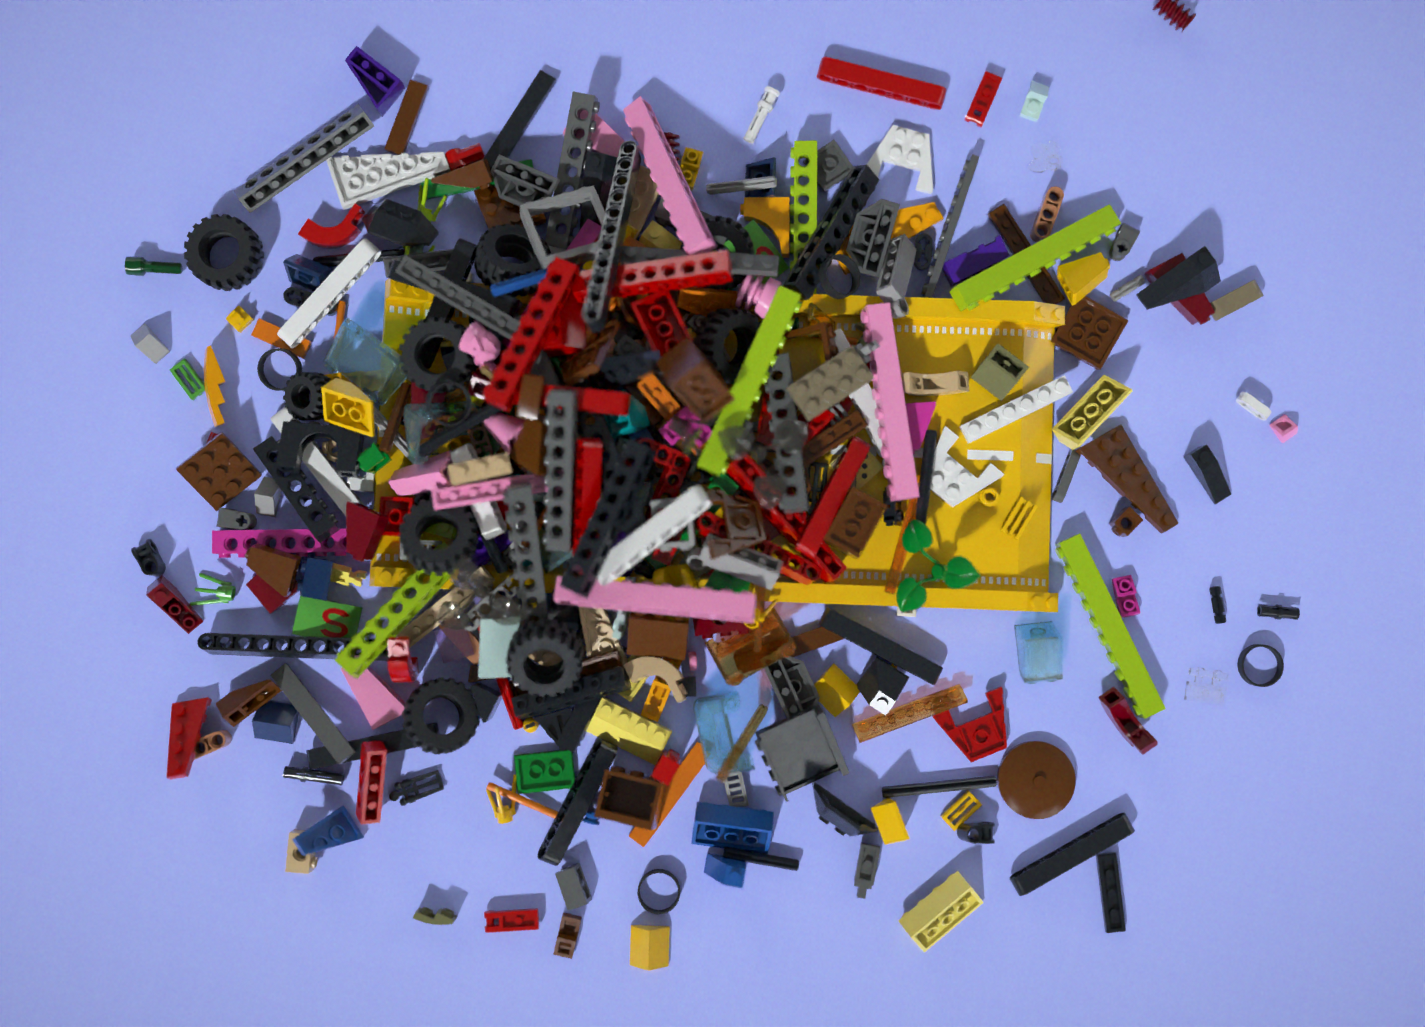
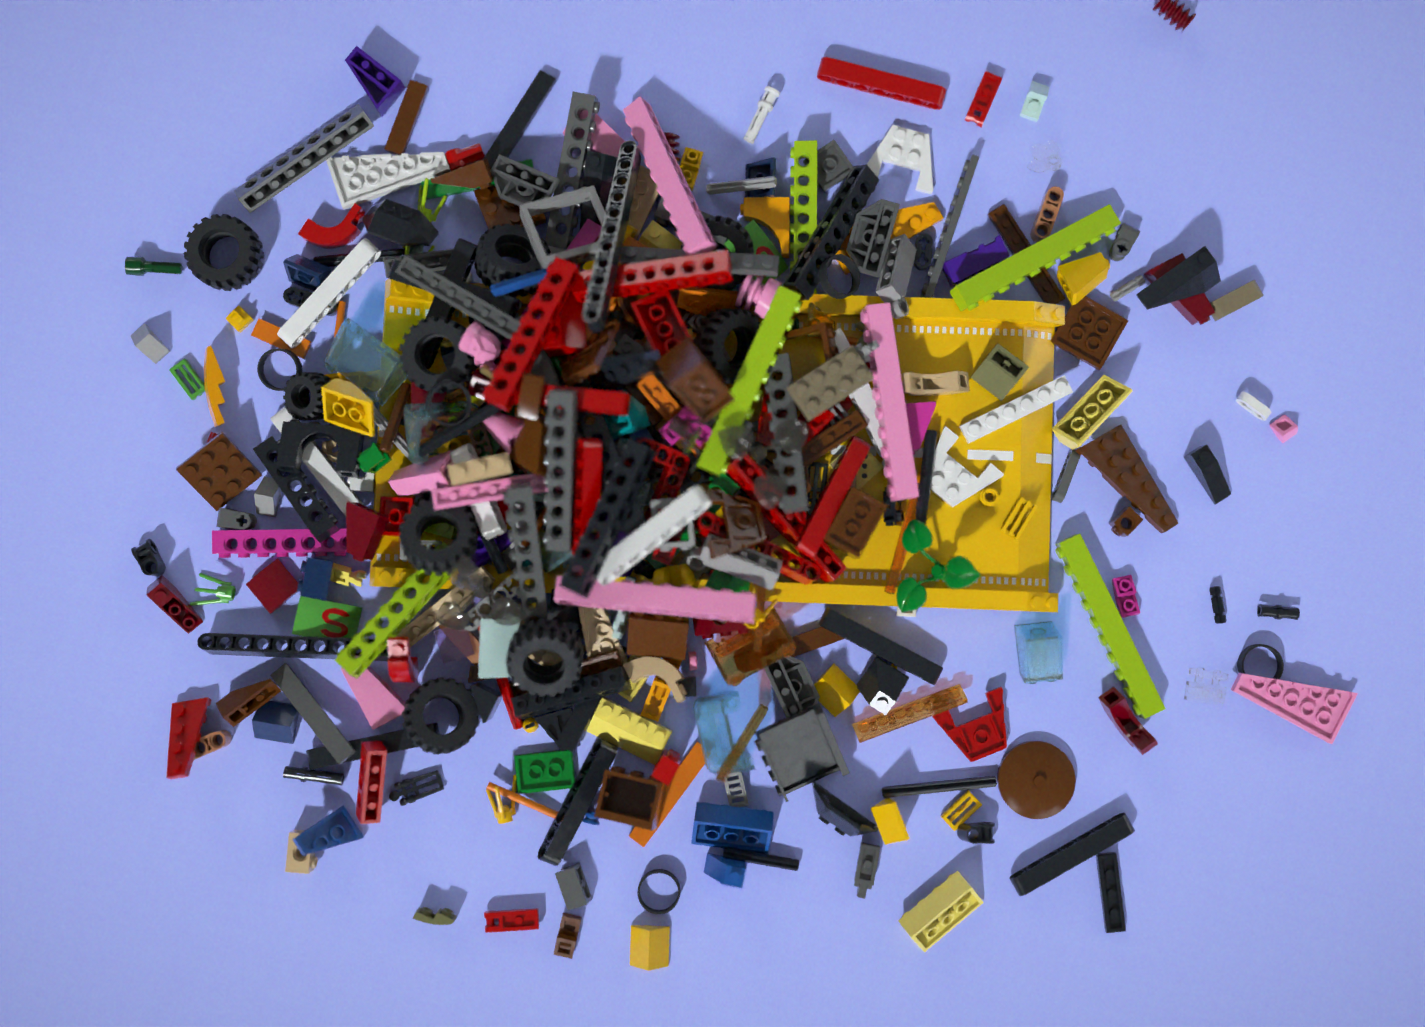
reddish brown slope [245,543,302,597] -> none
none -> bright pink wing [1230,673,1358,744]

